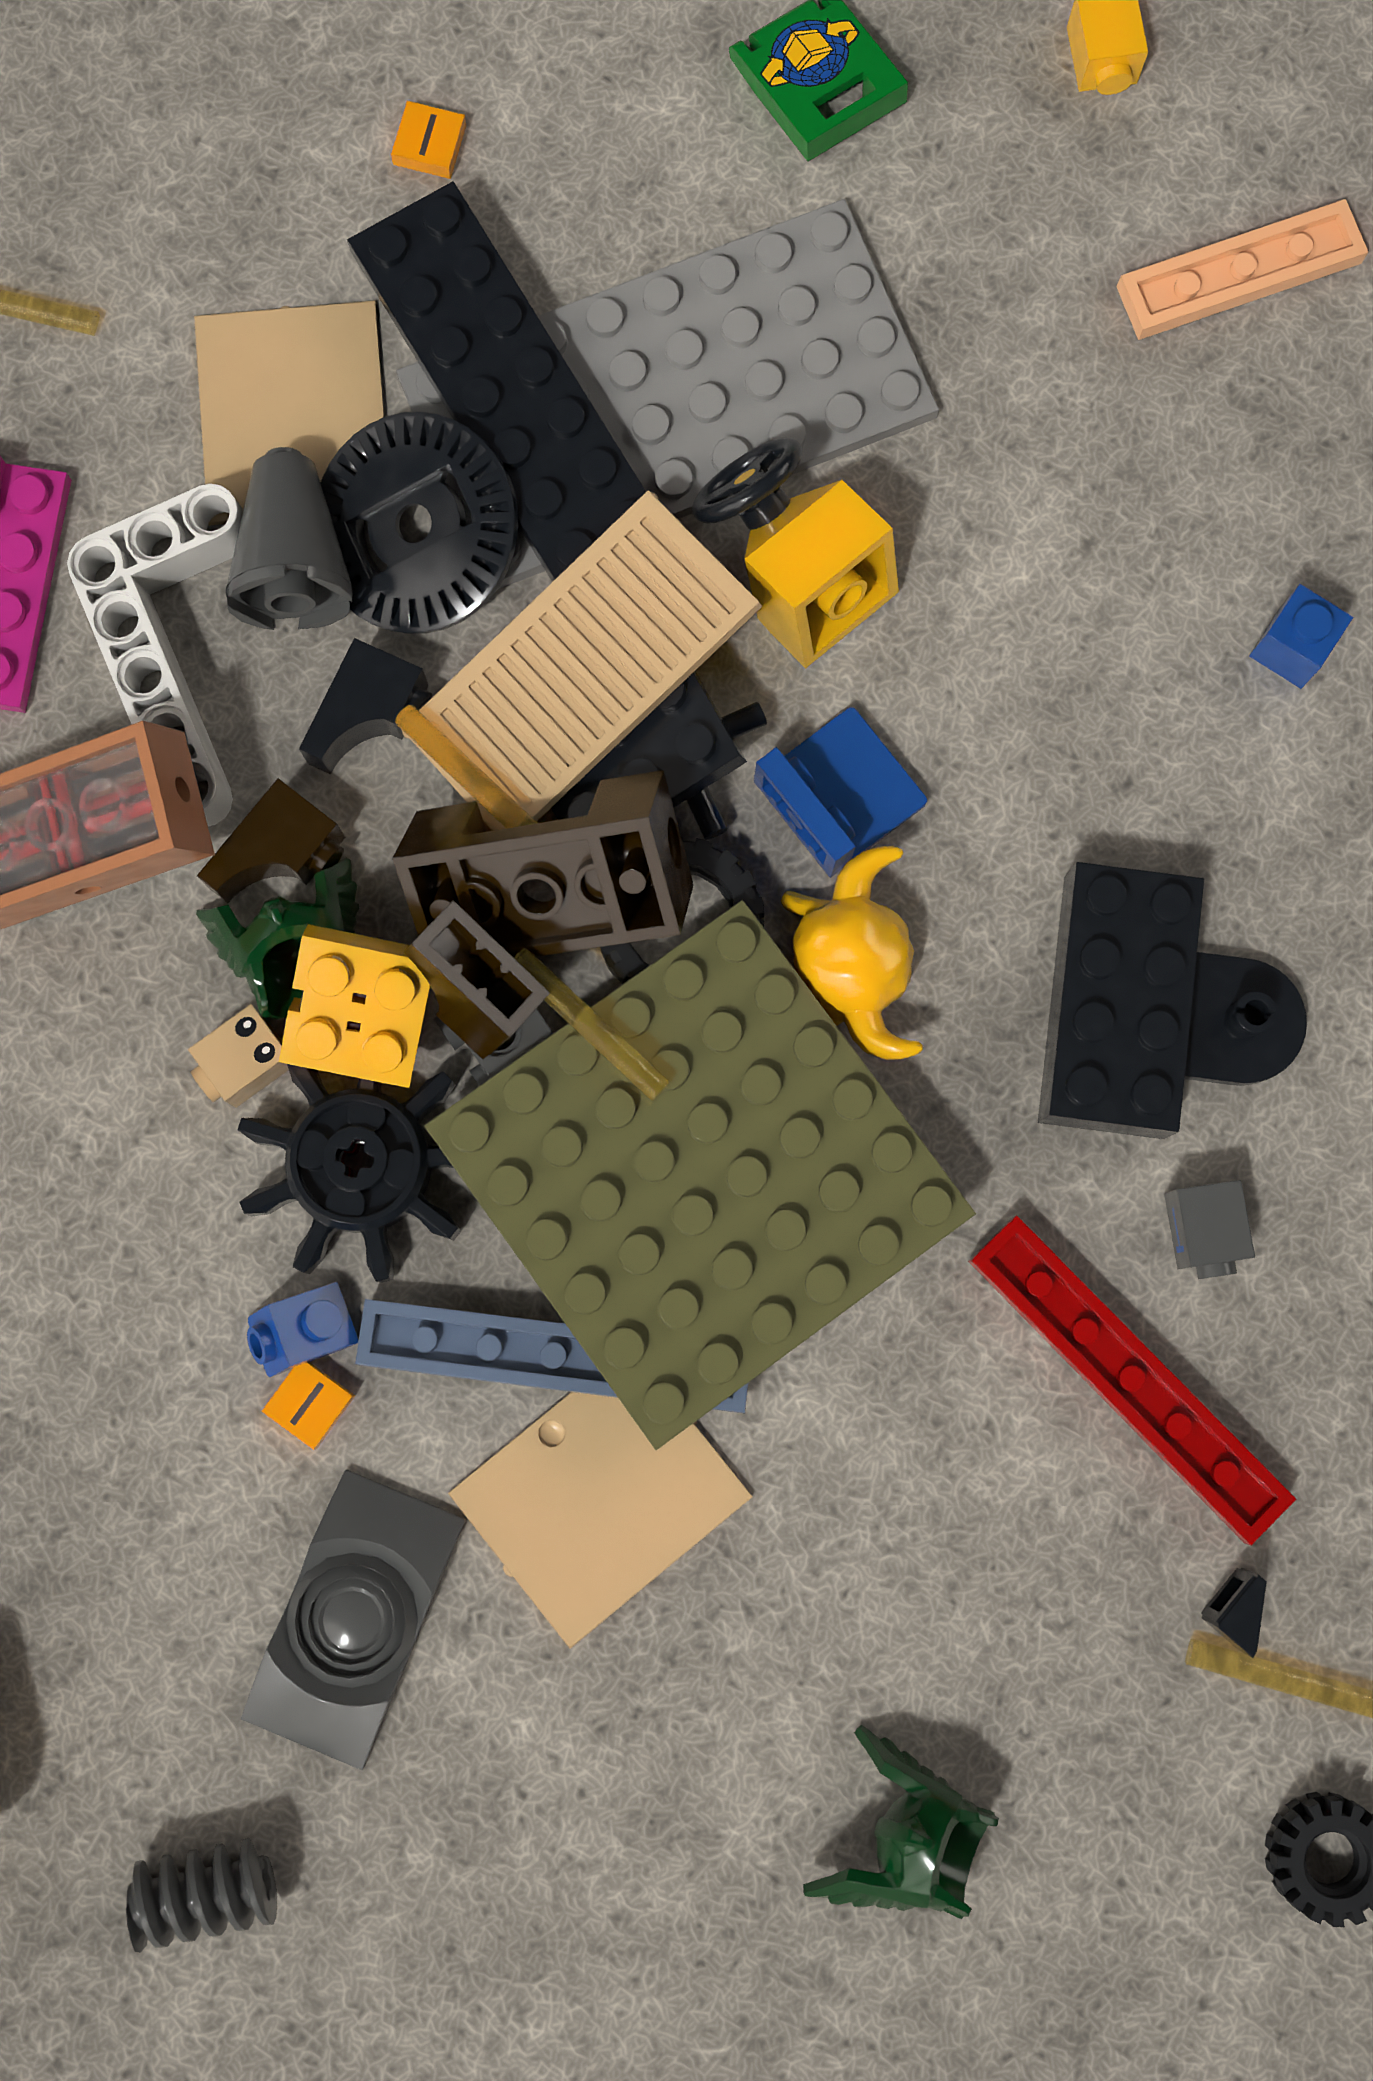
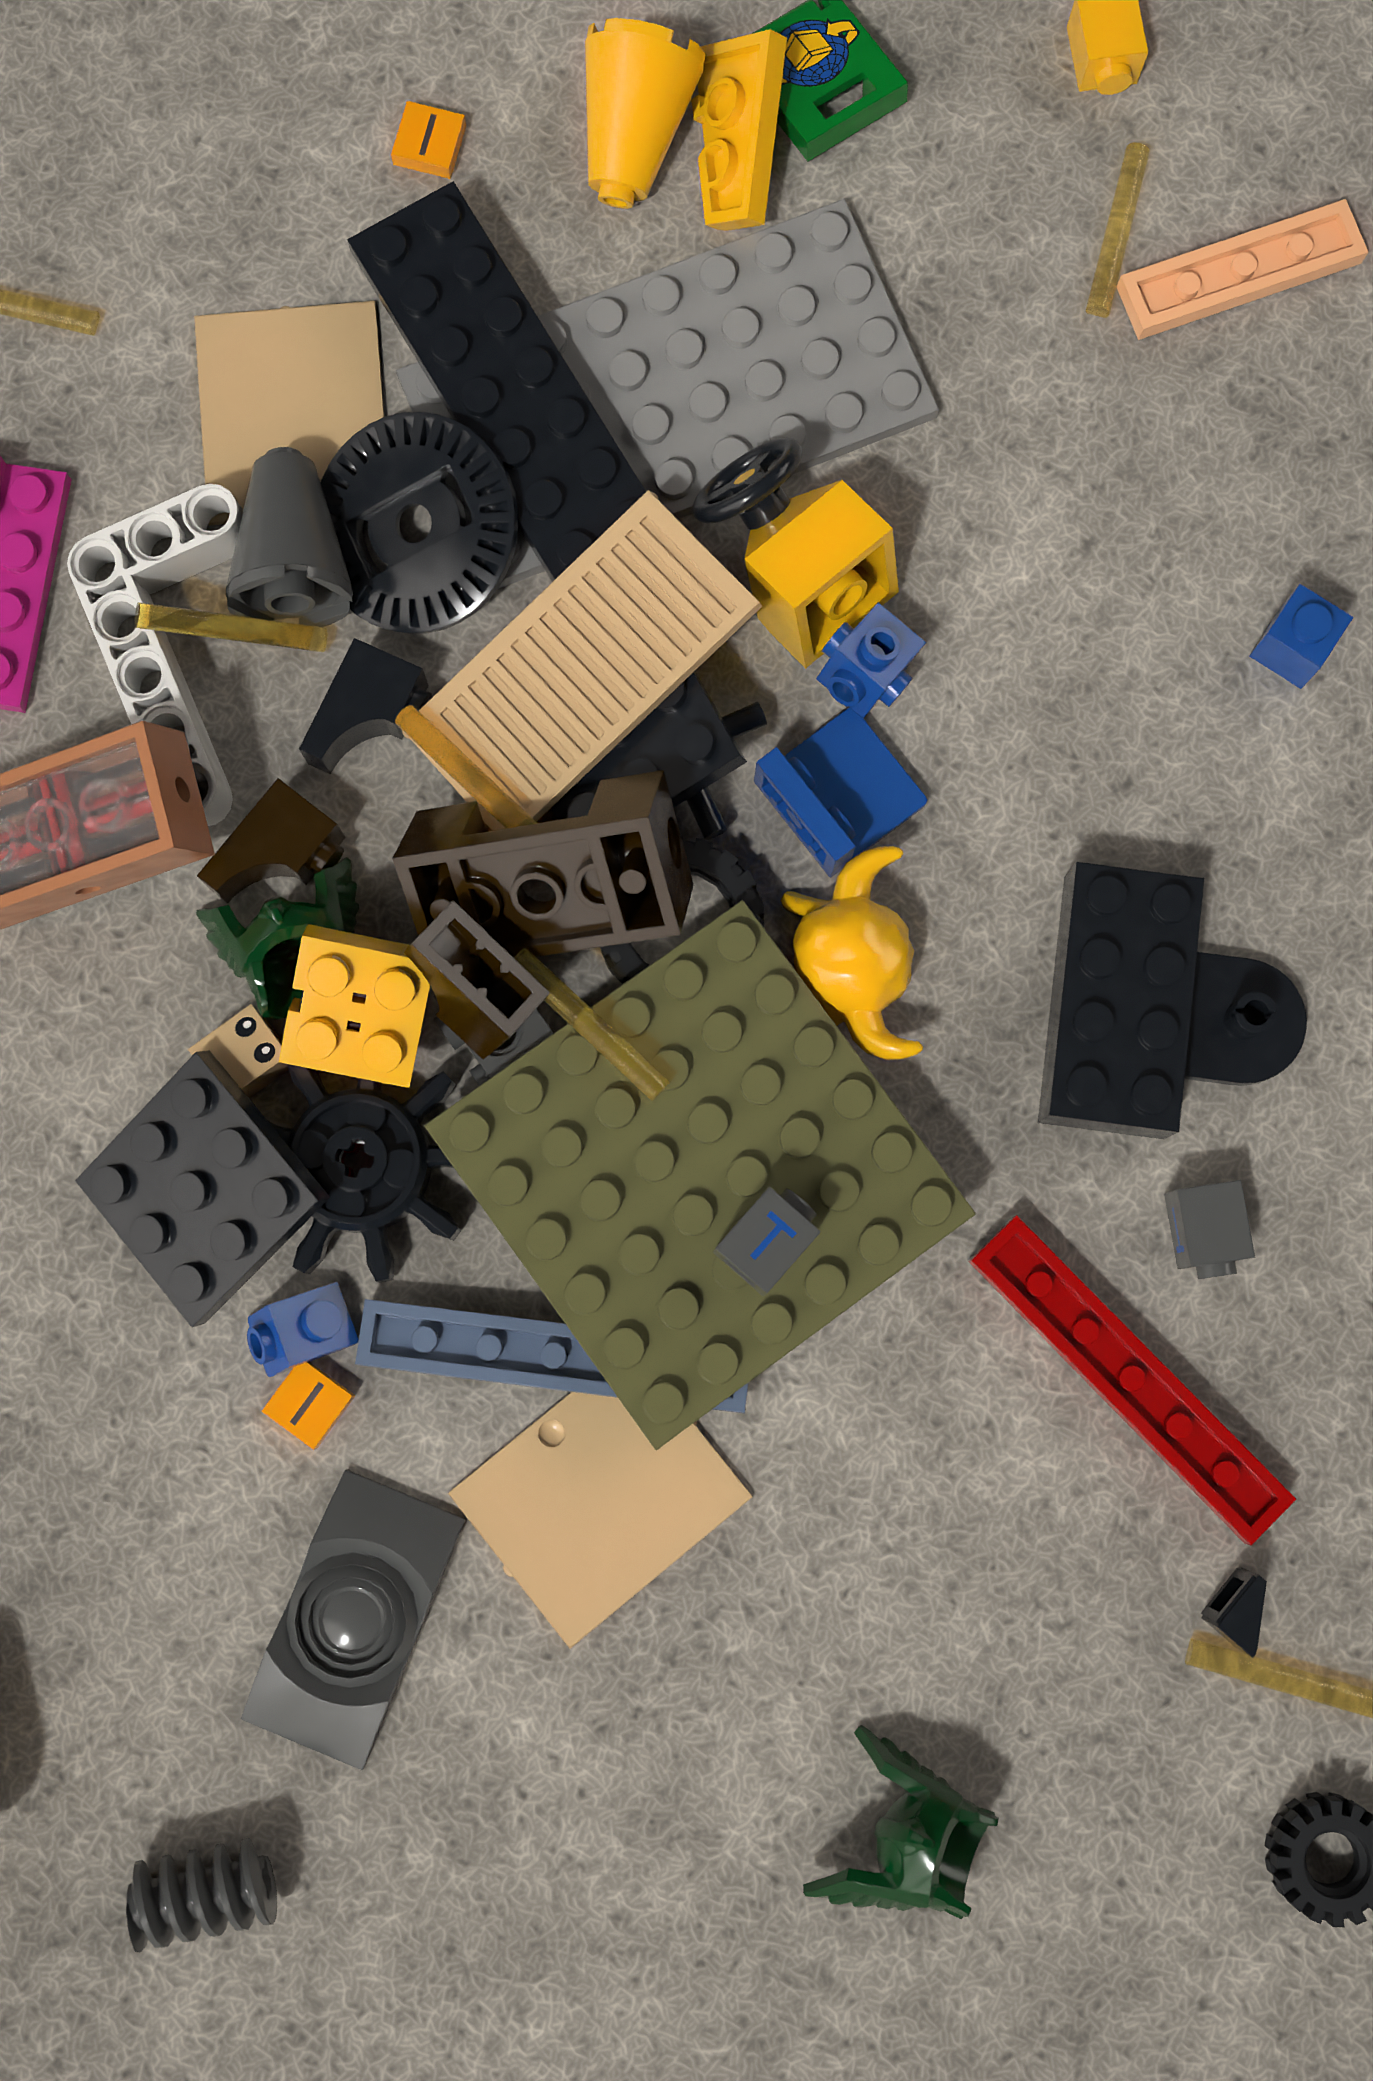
none -> black plate [75,1050,330,1328]
none -> clear yellow bar [135,602,328,652]
none -> yellow cone [585,18,706,209]
none -> yellow wing [691,29,787,231]
none -> dark grey brick [713,1186,821,1296]
none -> blue brick [816,602,926,719]
none -> clear yellow bar [1086,142,1150,318]

